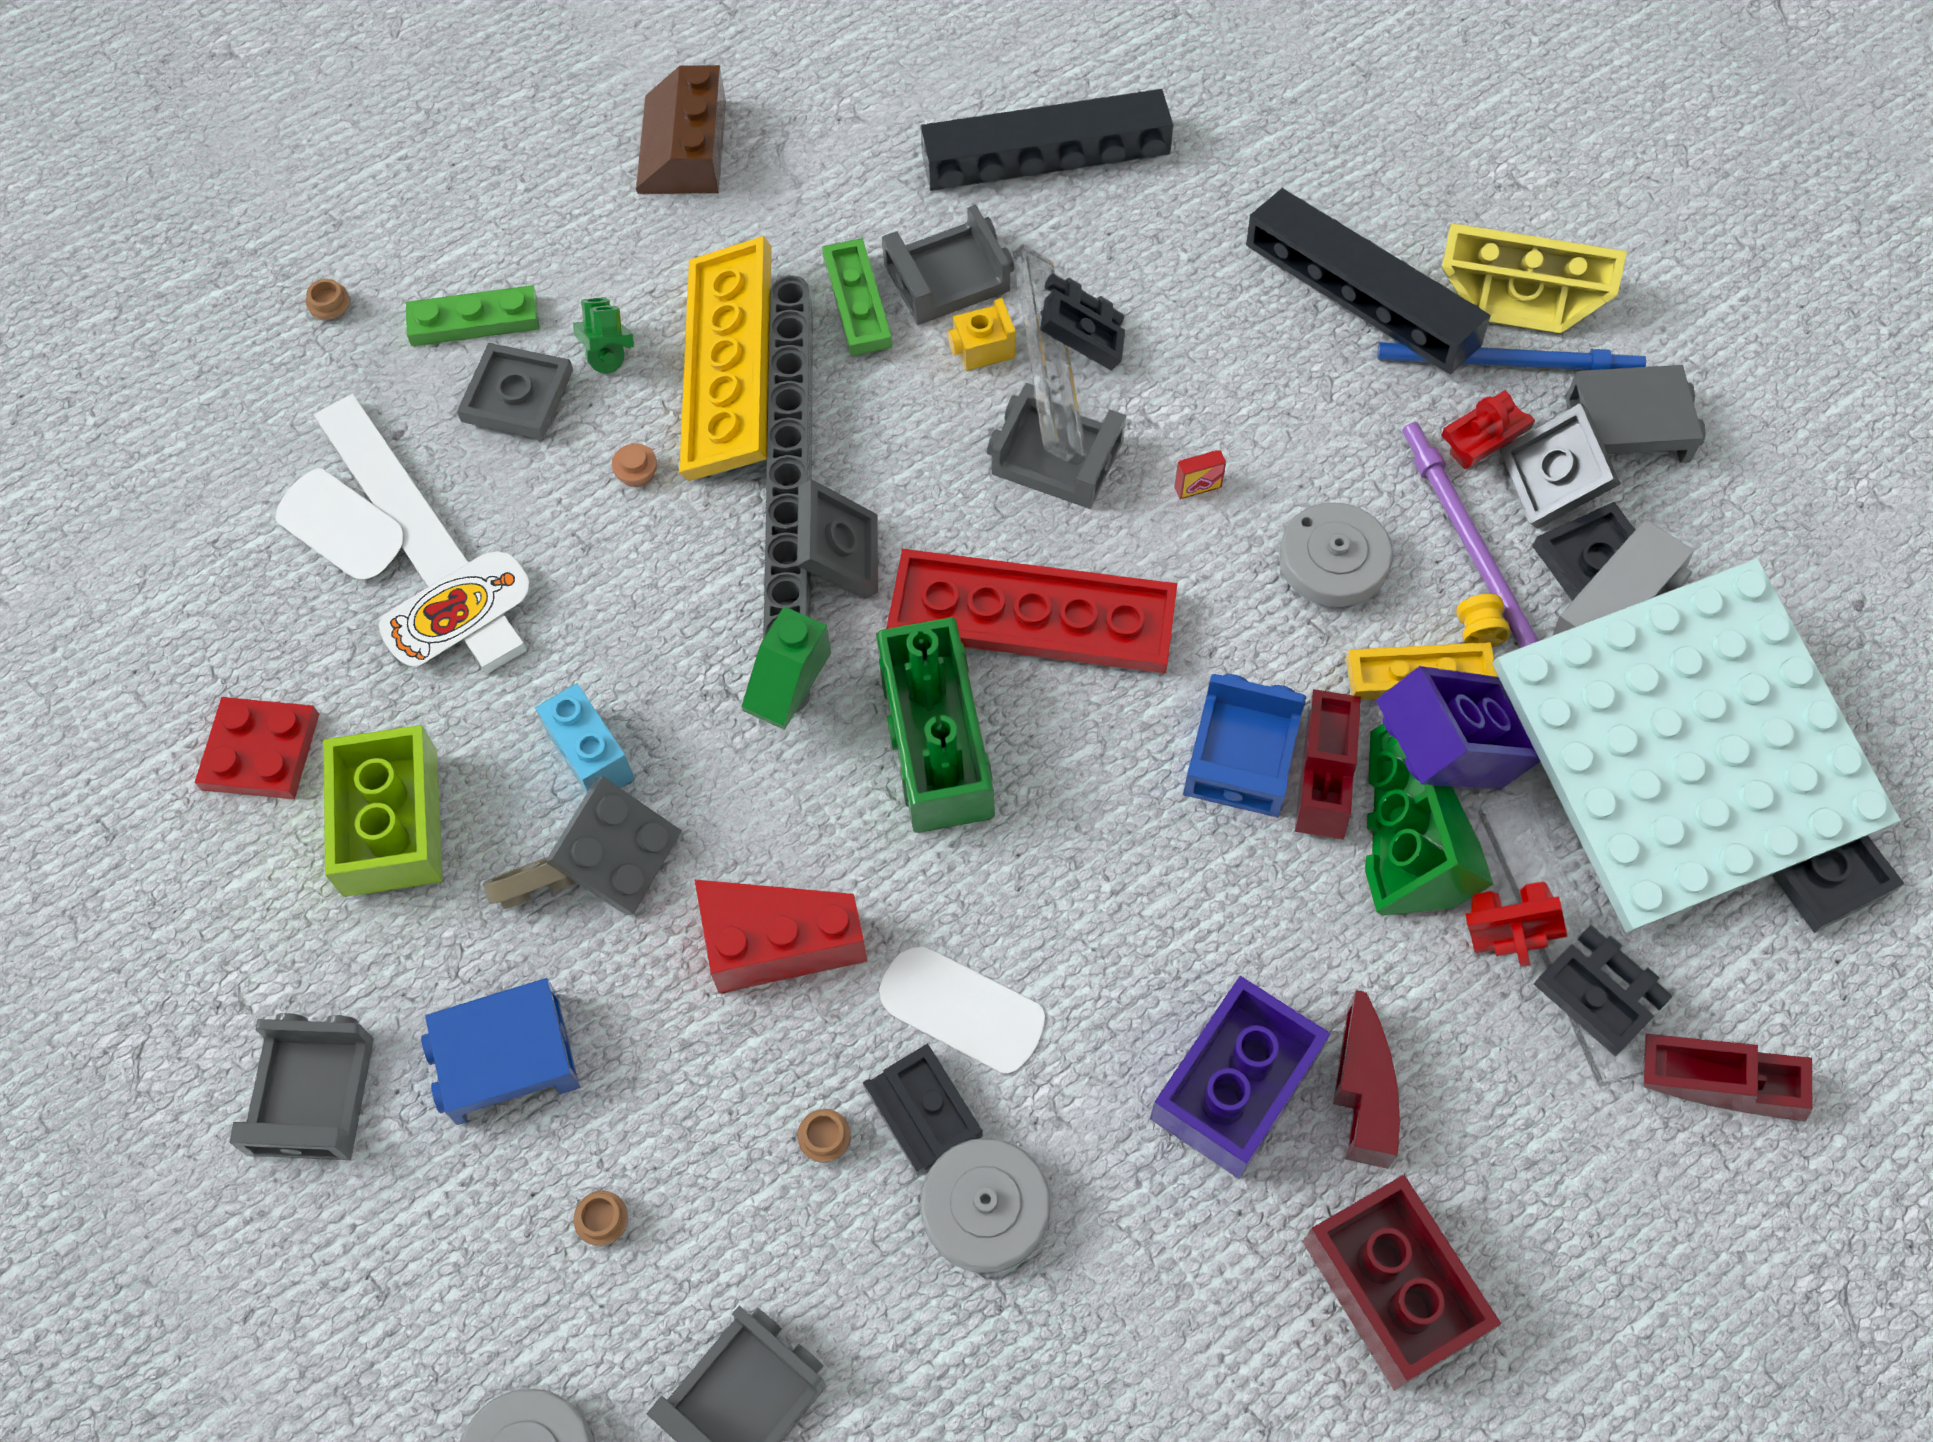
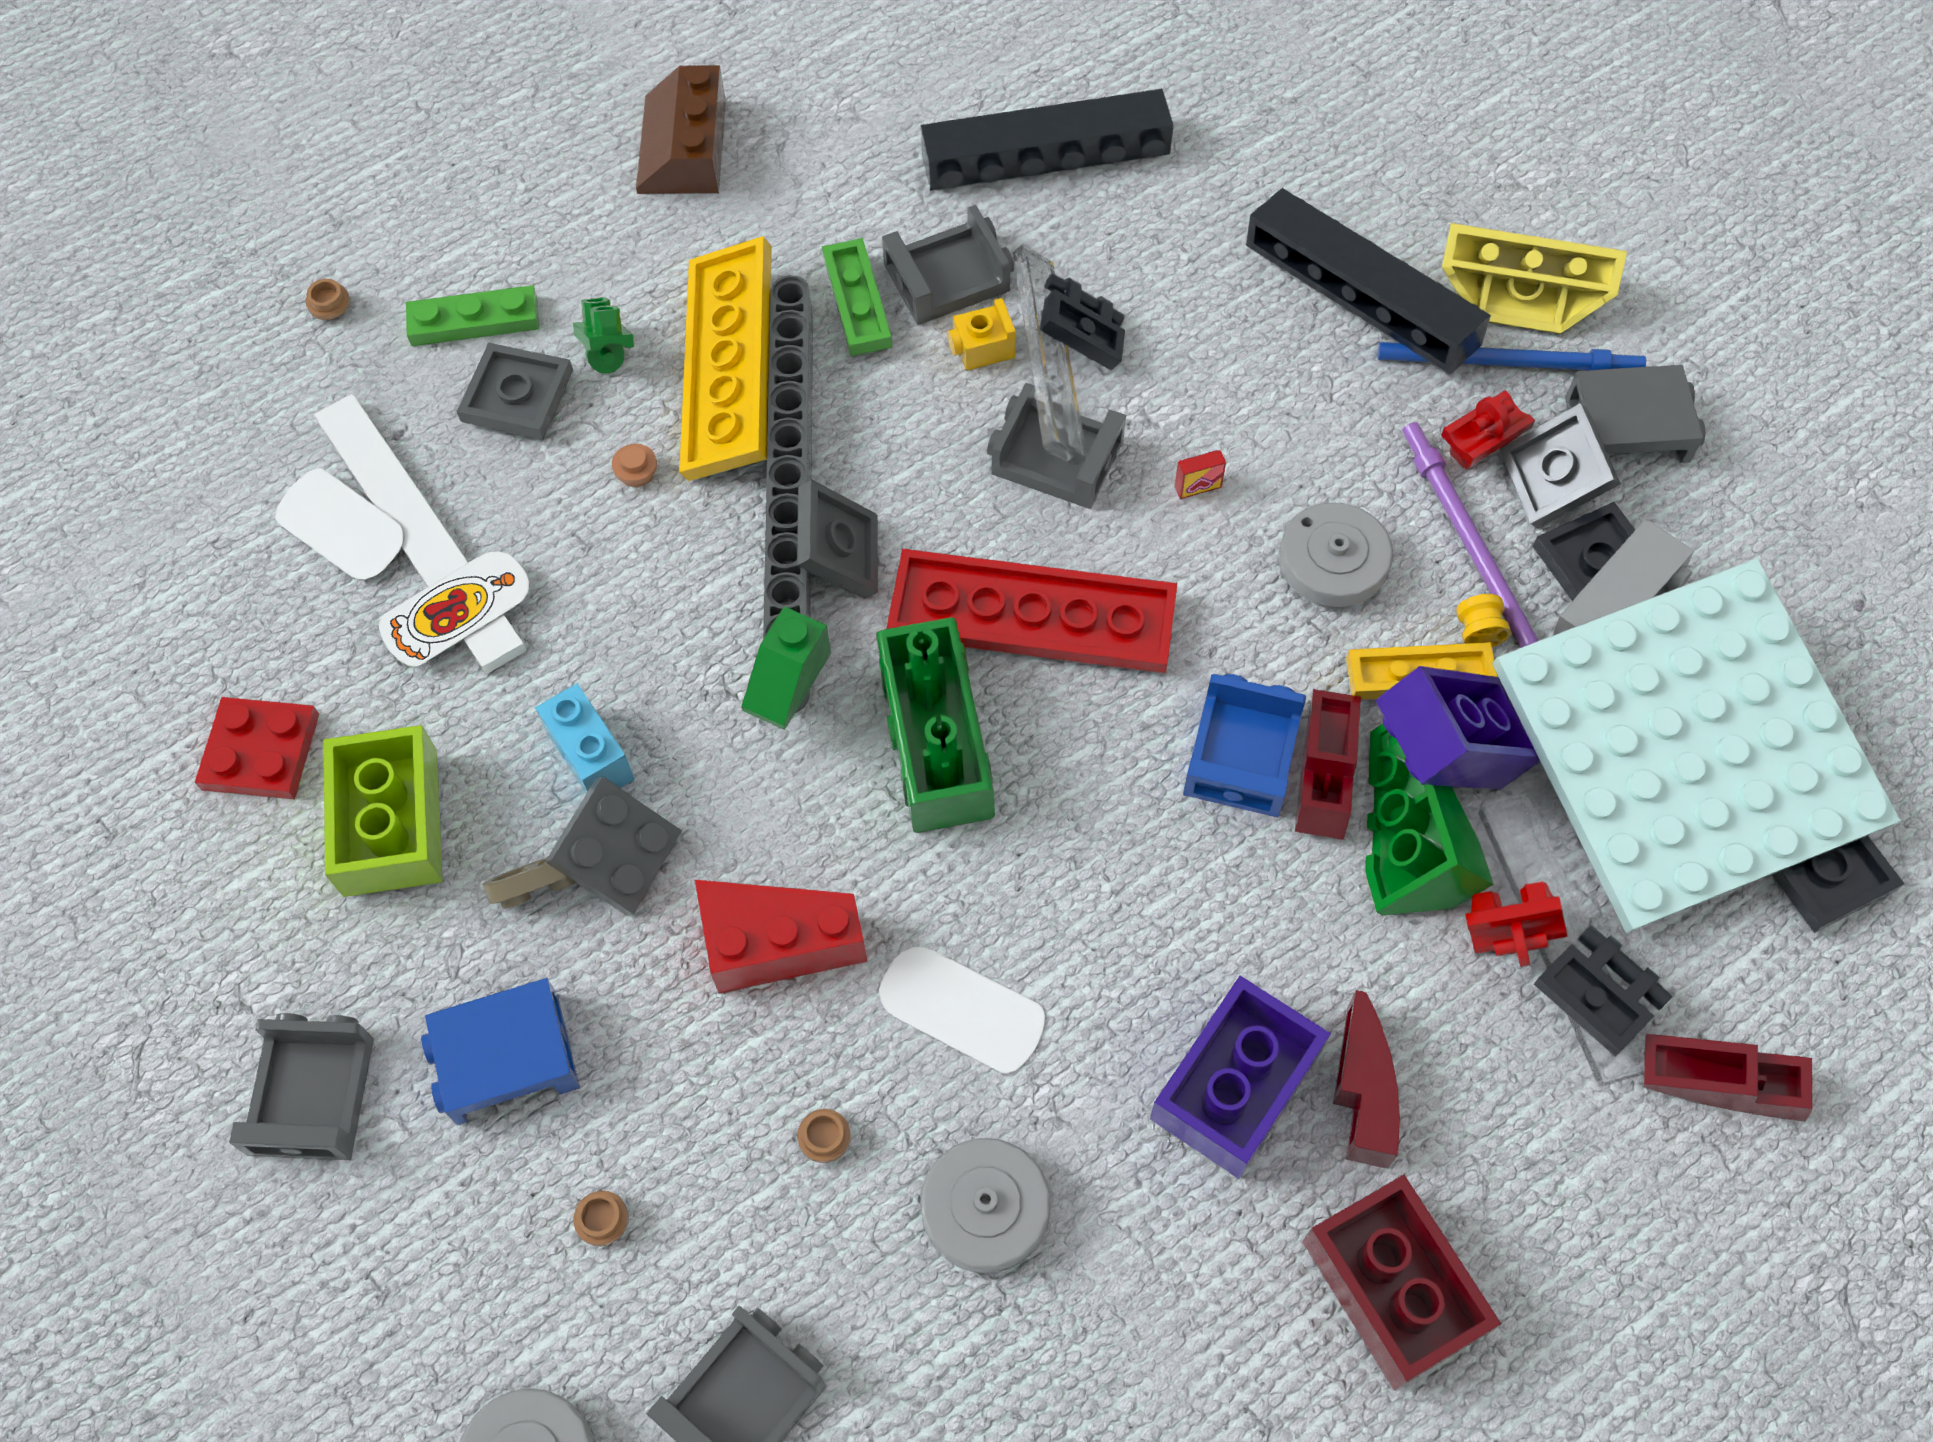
black plate [863,1043,983,1177] -> none

